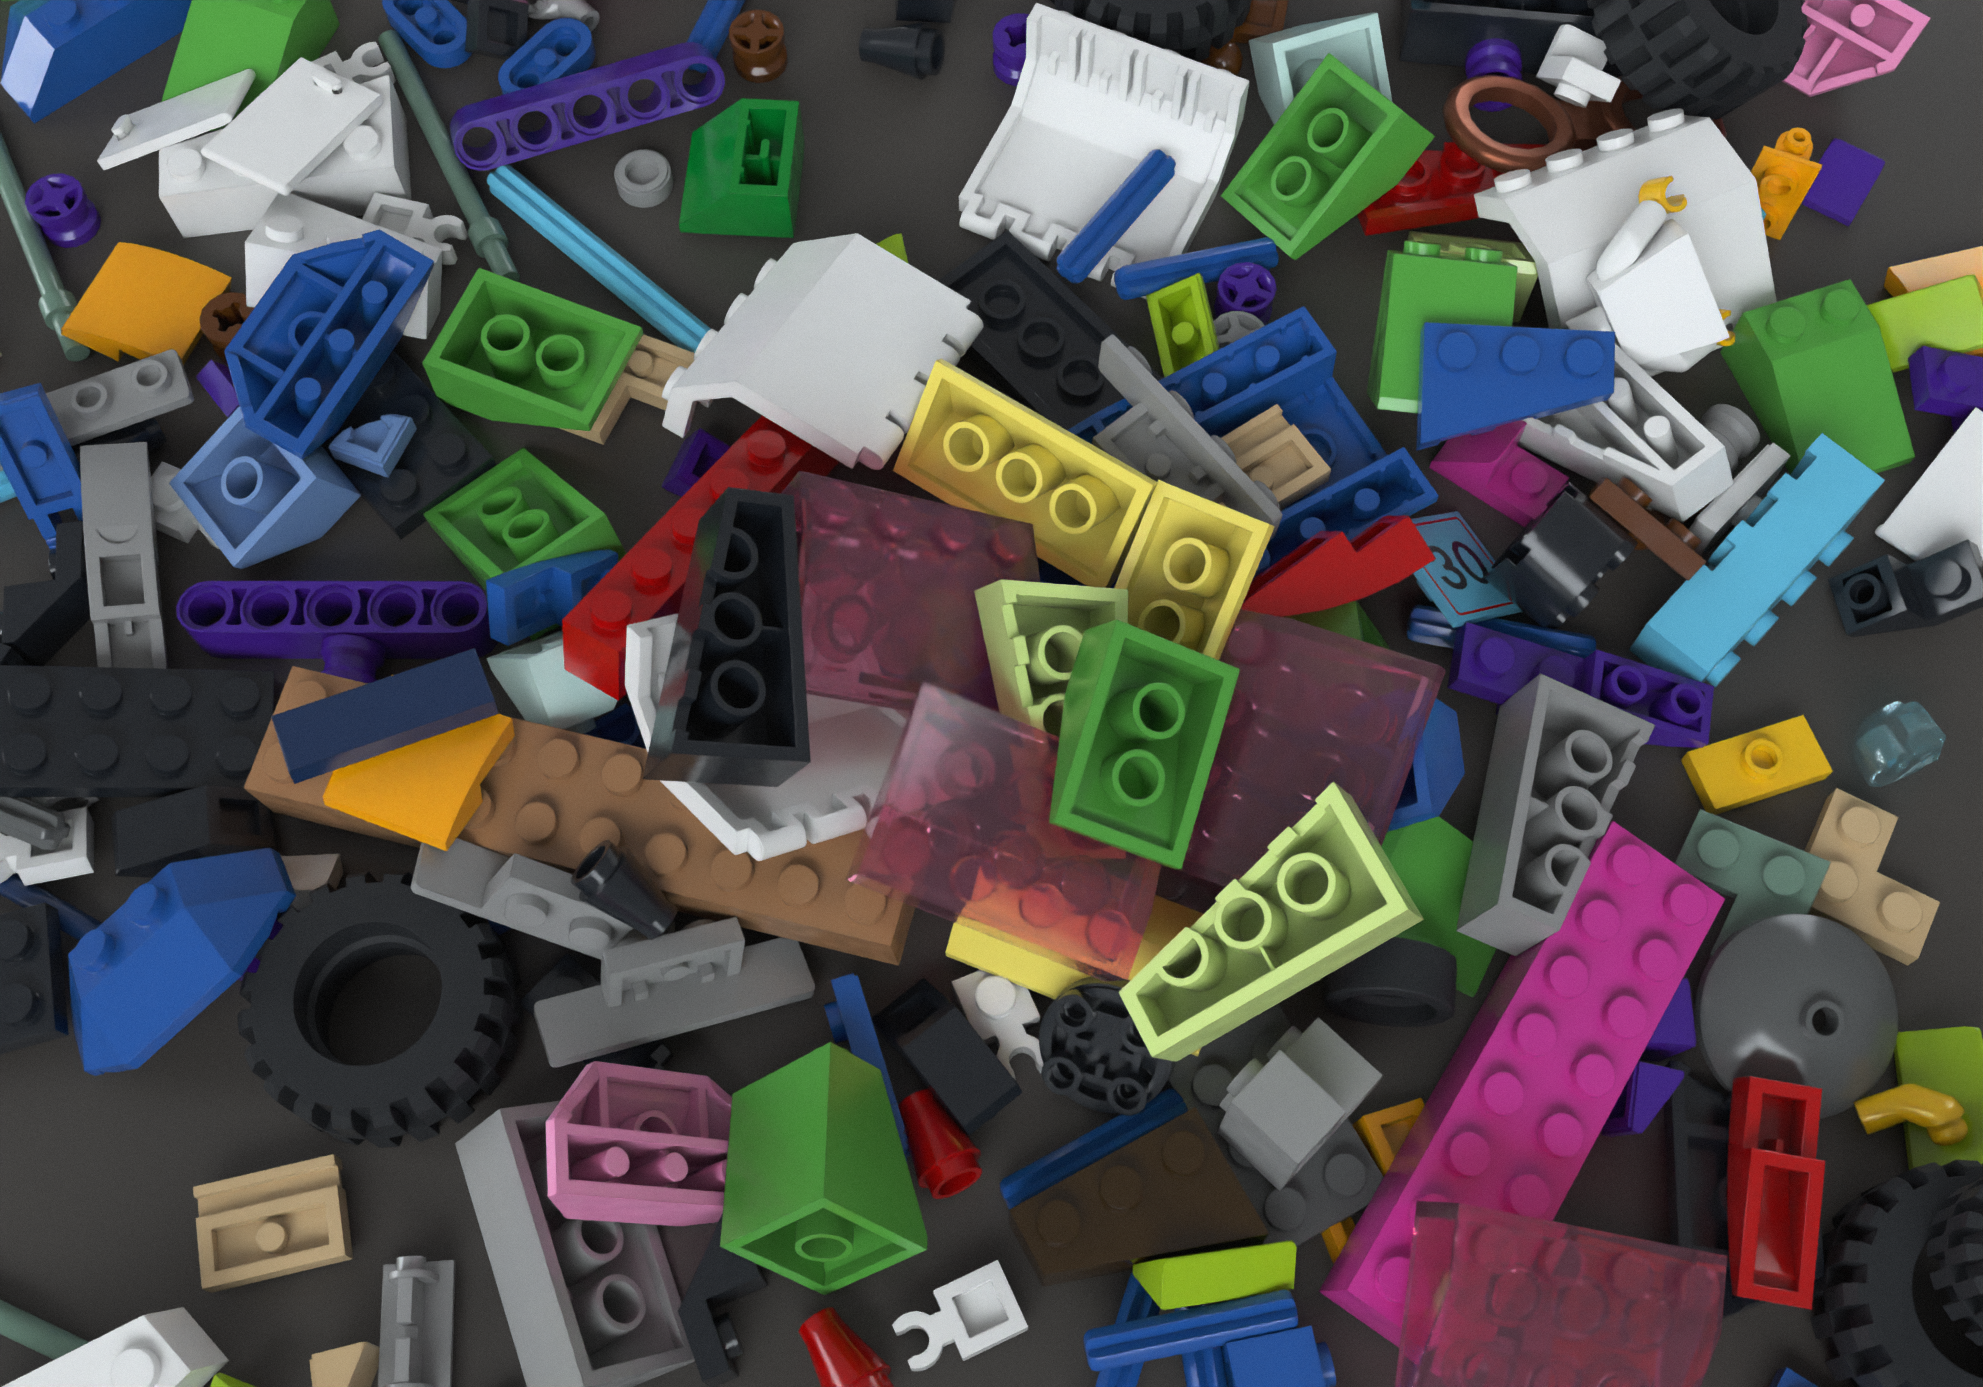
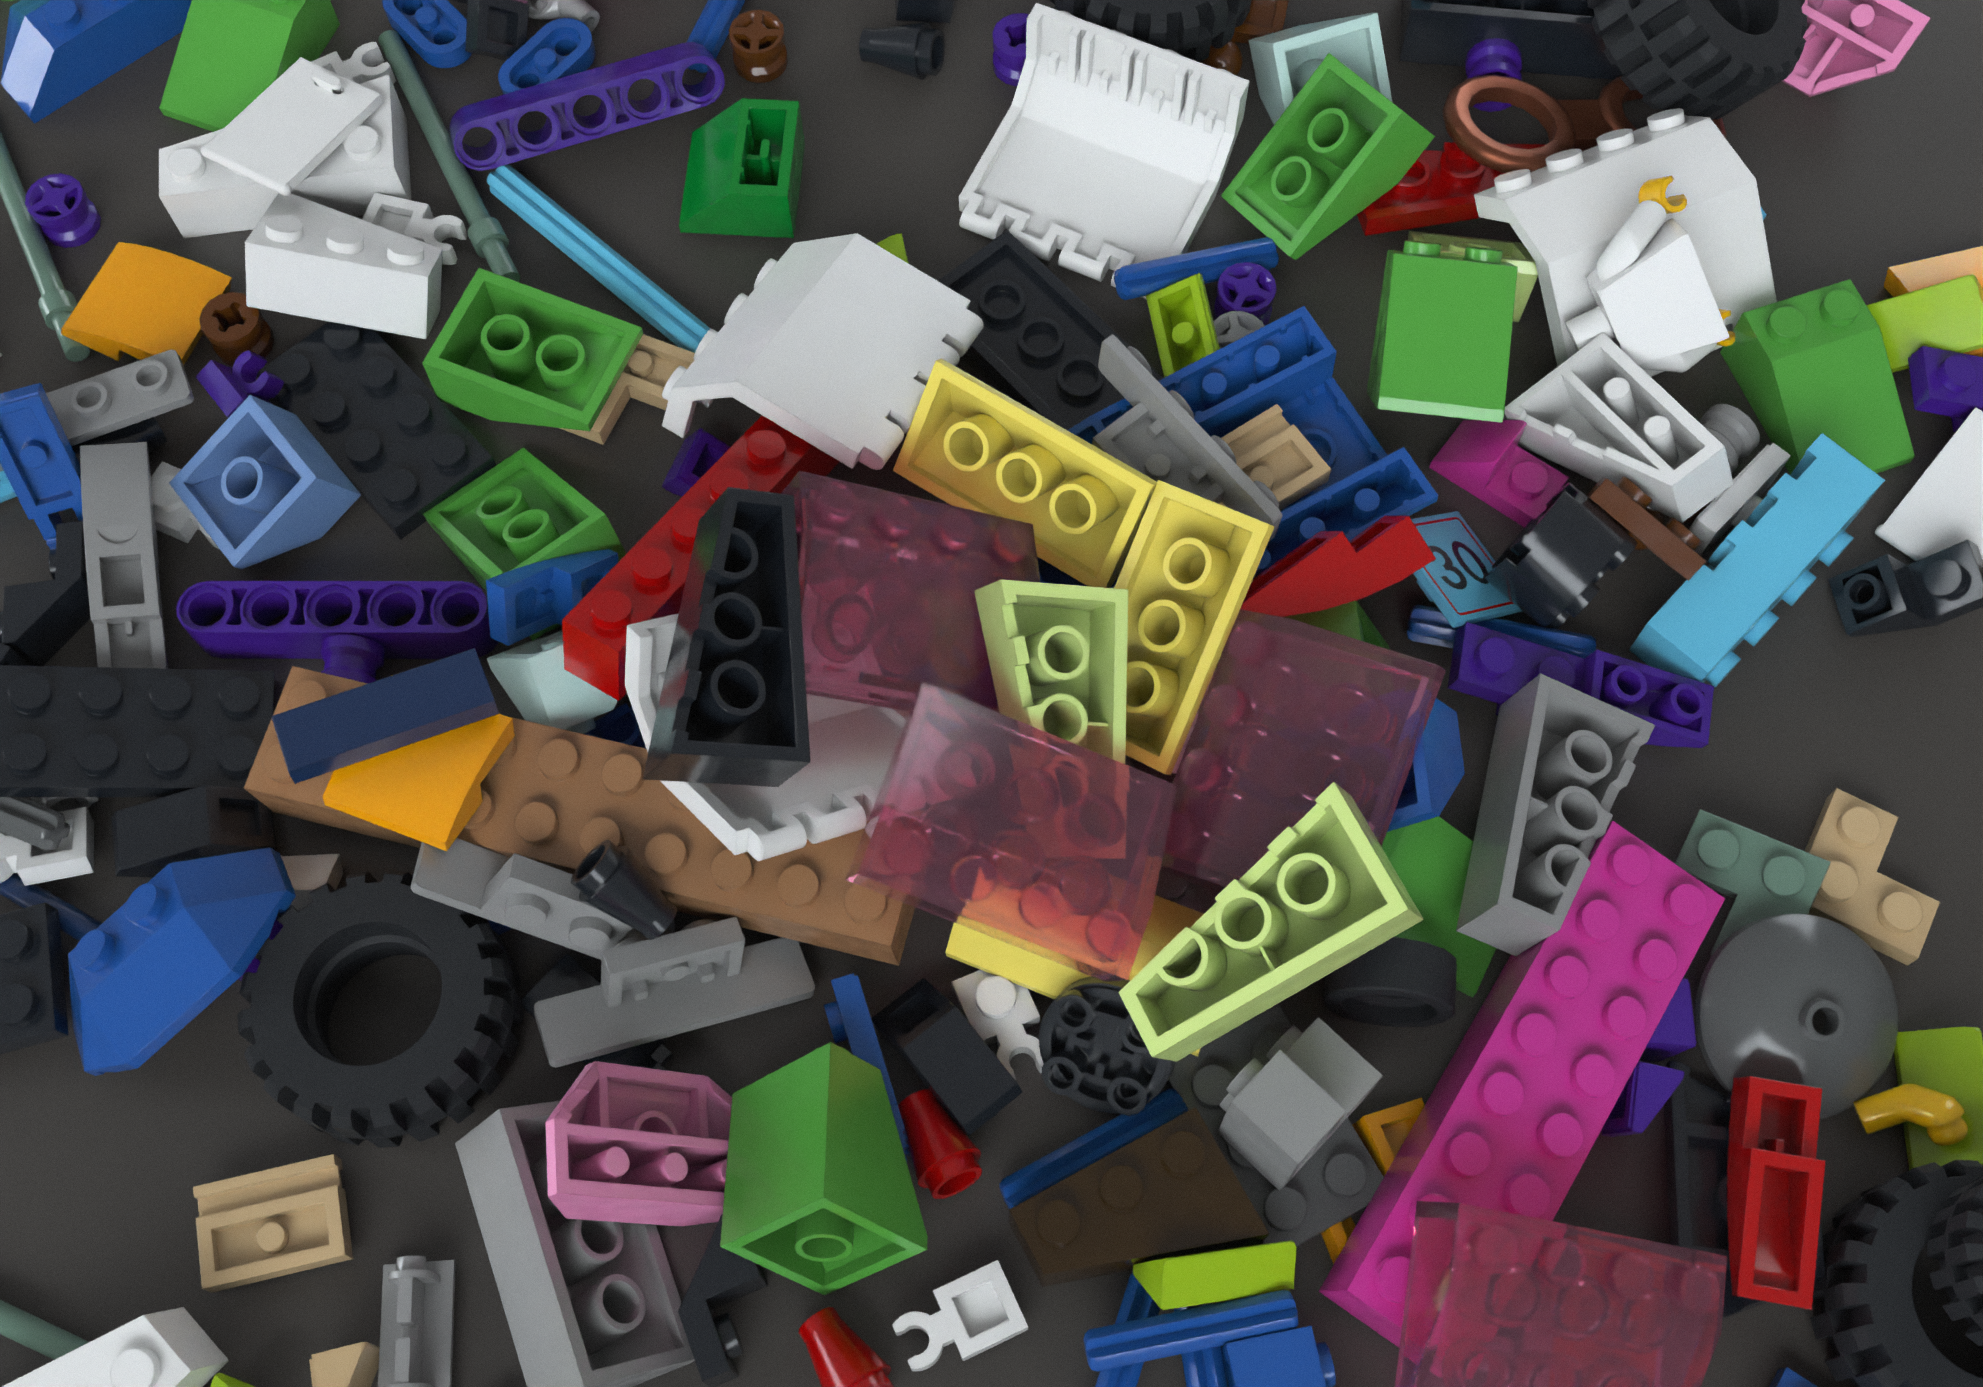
white container [97,69,256,170] -> none
blue wedge [224,229,434,459] -> none
medium blue tile [328,414,417,478] -> none
light grey tile [614,149,674,208] -> none
bright green slope [1049,619,1240,870] -> none
blue axle [1056,149,1176,284] -> none
blue wing [1416,322,1615,451] -> none
white bracket [1536,24,1621,108] -> none
yellow plate [1681,715,1833,815] -> none
light orange hinge [1750,127,1822,240] -> none
dark purple slope [1801,138,1885,227] -> none
clear light blue piece [1853,701,1947,787] -> none

